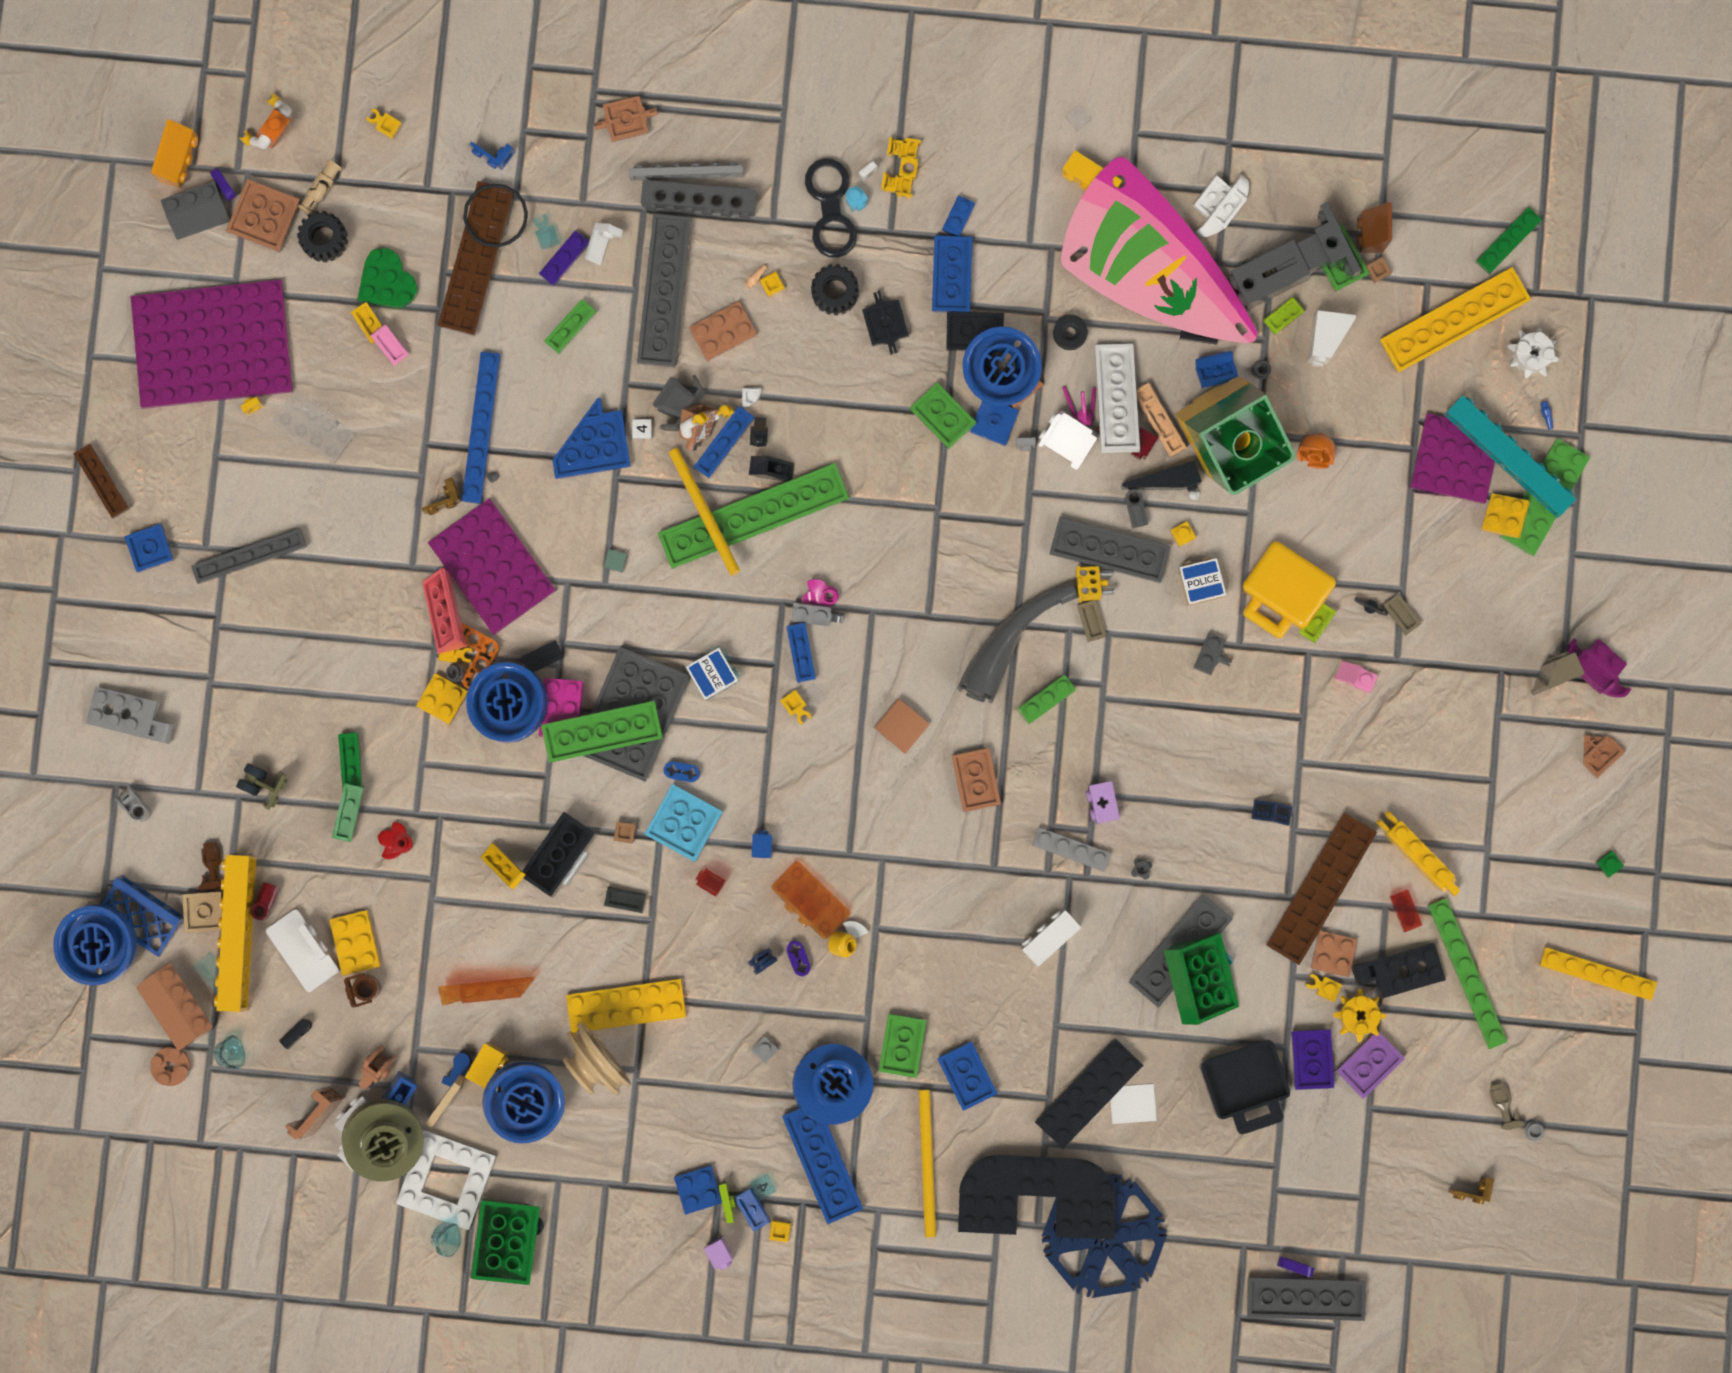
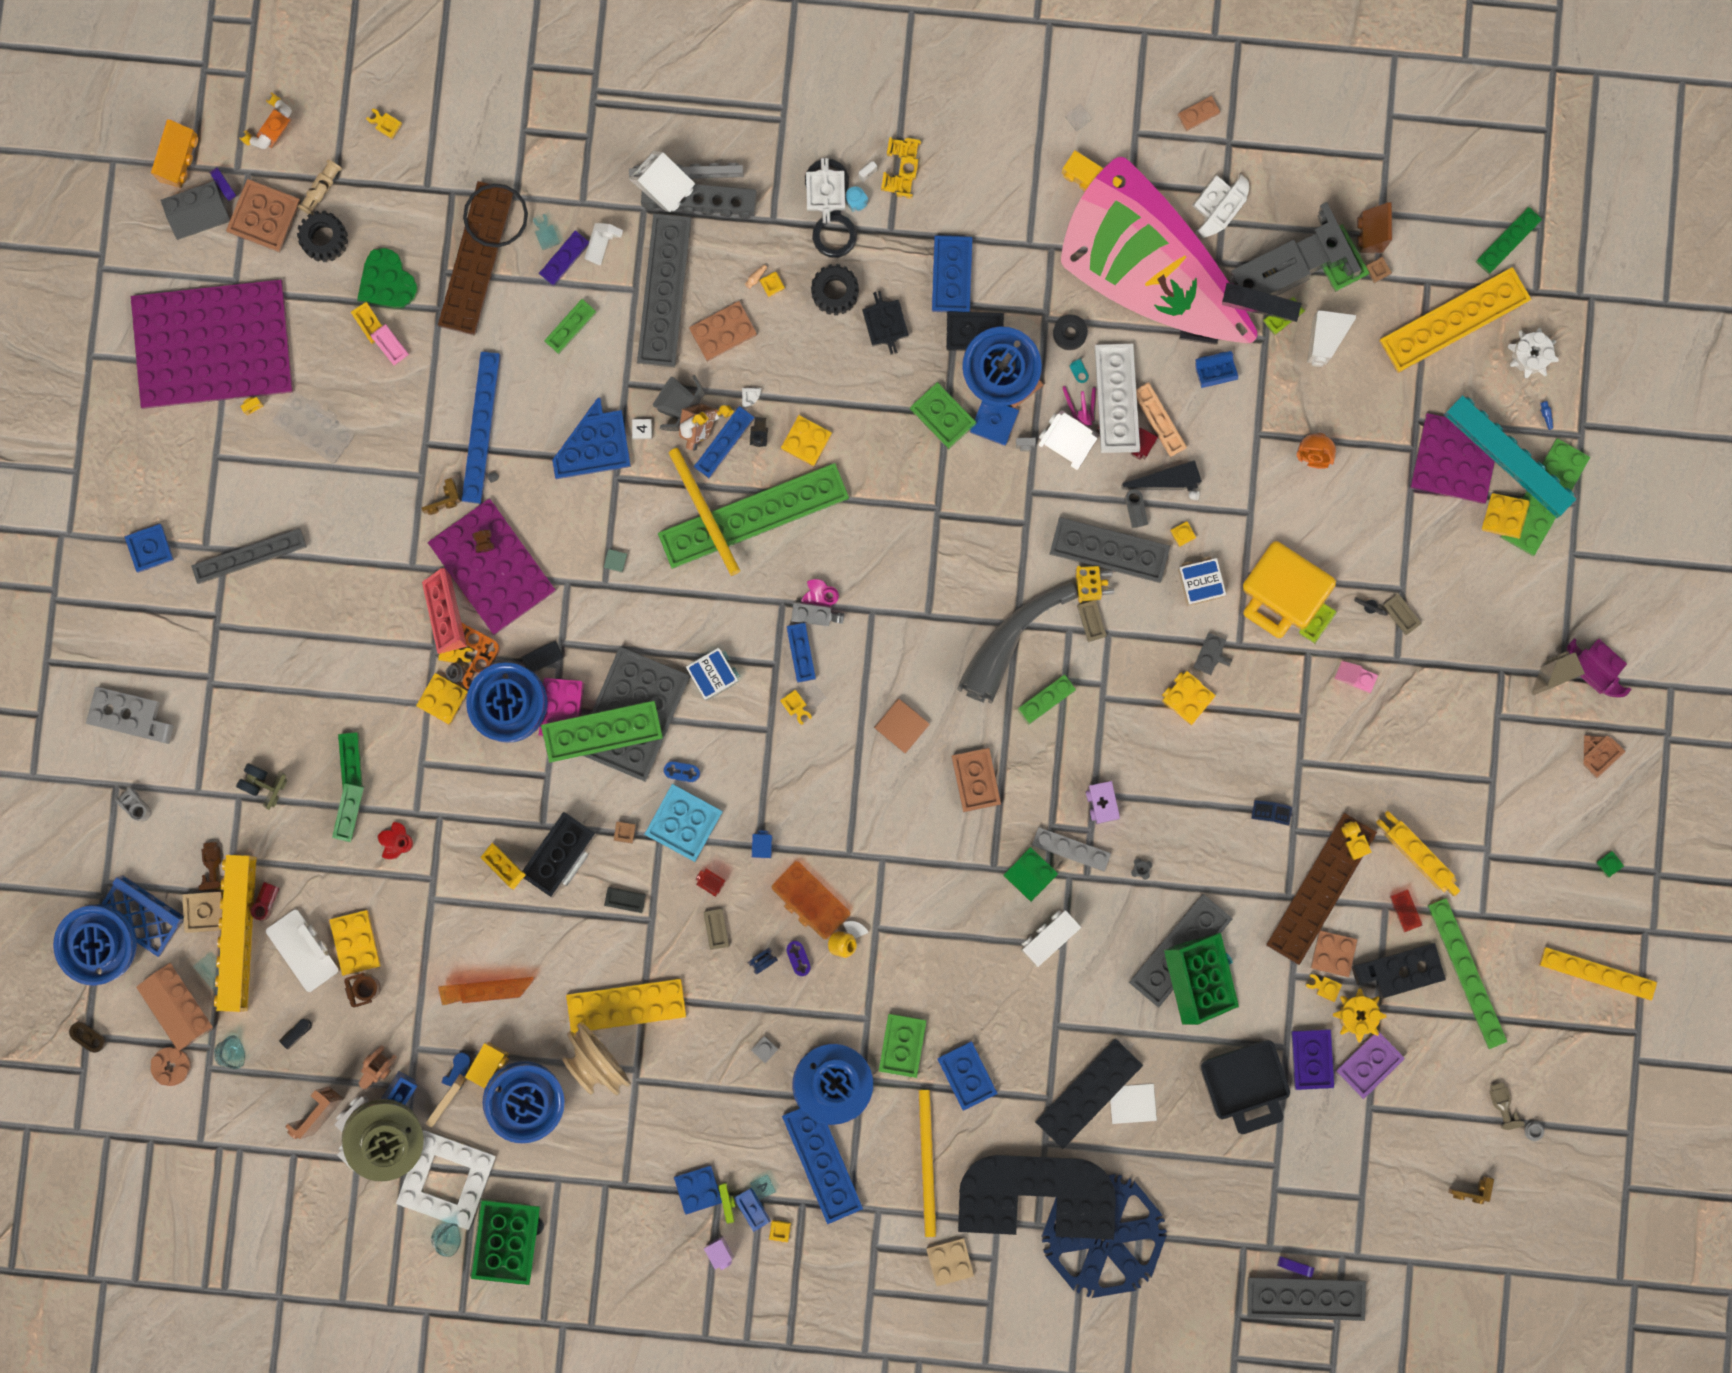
reddish brown plate [73,444,130,519] -> none
blue bracket [469,142,515,170] -> none
nougat plate [594,96,658,143] -> none
black slope [749,456,794,482] -> none
blue plate [942,195,975,237] -> none
green piece [1176,377,1295,495] -> none
dark grey plate [1252,360,1271,379] -> none
none -> dark brown plate [69,1022,106,1053]
none -> reddish brown wheel [472,530,495,553]
none -> white slope [629,151,695,212]
none -> dark tan tile [703,909,729,950]
none -> yellow plate [781,415,832,467]
none -> white plate [806,158,845,223]
none -> tan plate [926,1238,974,1286]
none -> green slope [1003,847,1058,902]
none -> teal piece [1069,359,1089,383]
none -> yellow plate [1161,671,1216,725]
none -> nougat plate [1178,96,1220,132]
none -> black slope [1222,283,1302,322]
none -> yellow plate [1341,821,1372,860]

